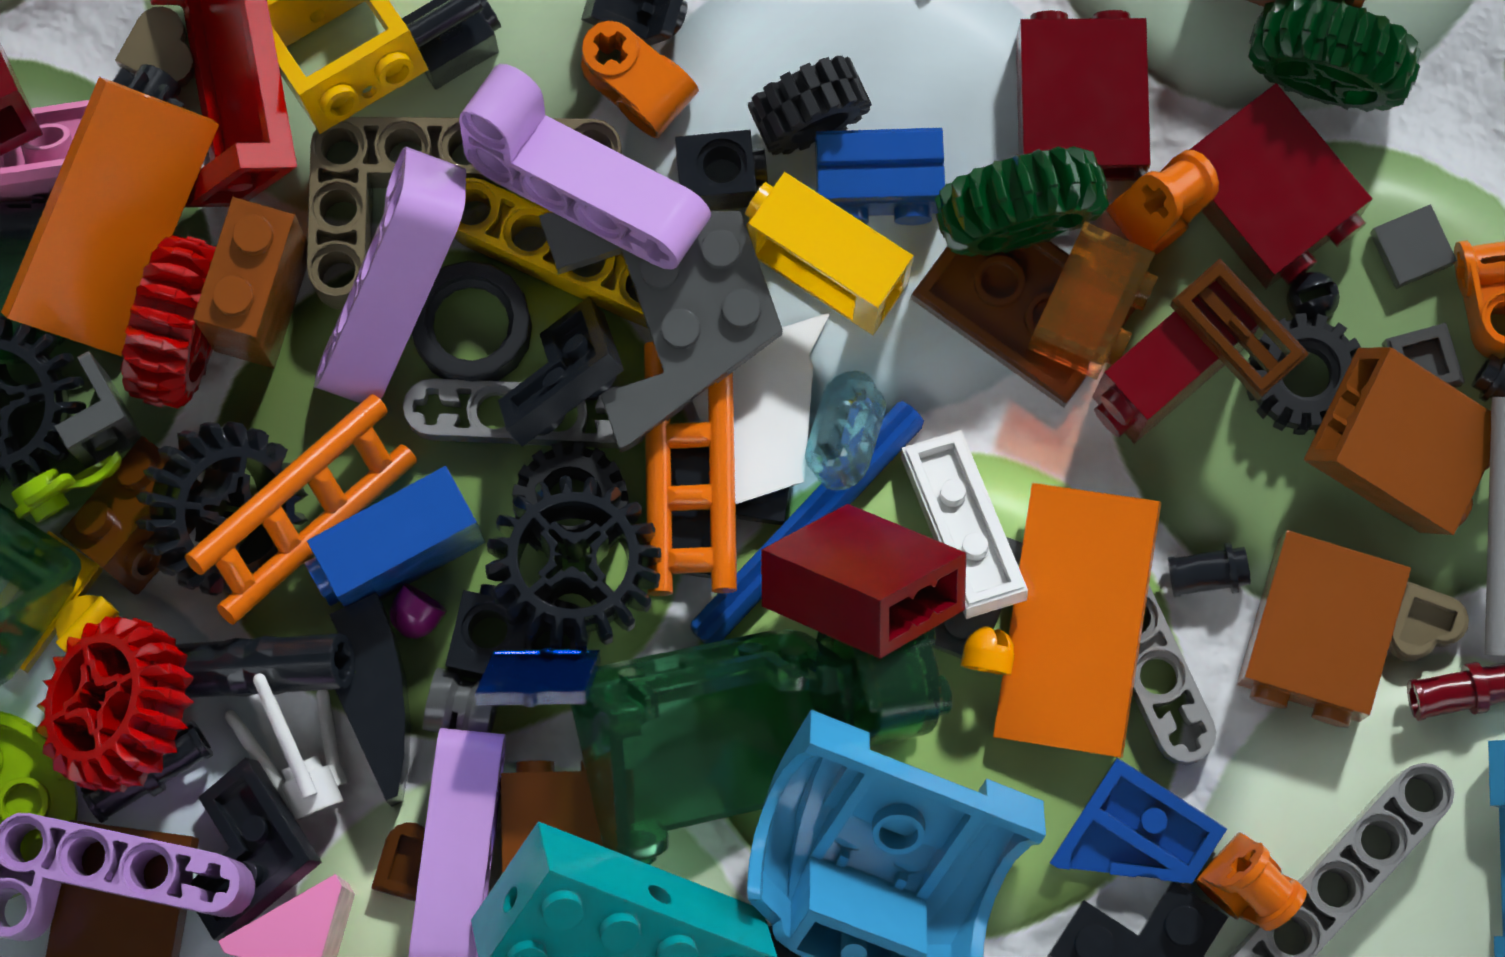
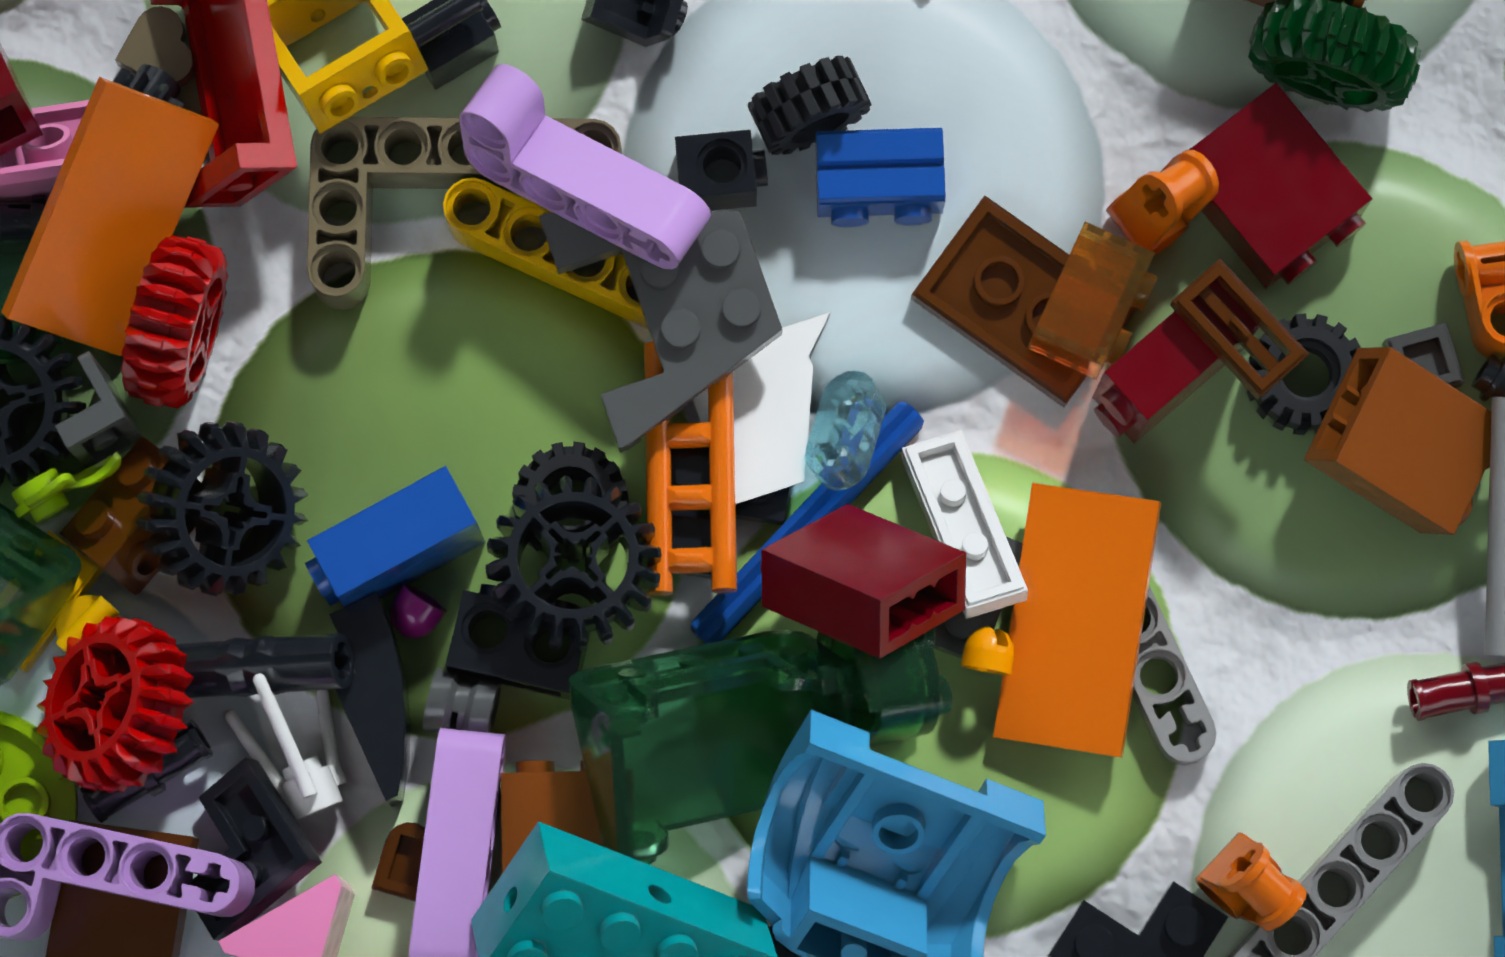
orange bar [185,394,417,625] -> none
dark orange brick [193,197,308,369] -> none
lavender beam [314,146,466,403] -> none
light grey beam [403,378,645,449] -> none
black tyre [412,260,532,382] -> none
clear blue piece [475,648,601,707] -> none
black plate [498,297,624,447] -> none
orange piece [581,21,699,139] -> none
yellow window [745,171,914,335] -> none
dark green gear [935,146,1109,257] -> none
dark red brick [1016,10,1151,181] -> none
blue wing [1050,757,1227,884] -> none
black pin [1168,542,1251,598] -> none
dark orange brick [1236,530,1411,728] -> none
black hinge [1287,272,1340,319] -> none
dark grey tile [1370,204,1457,289] -> none
dark tan tile [1389,582,1469,662] -> none

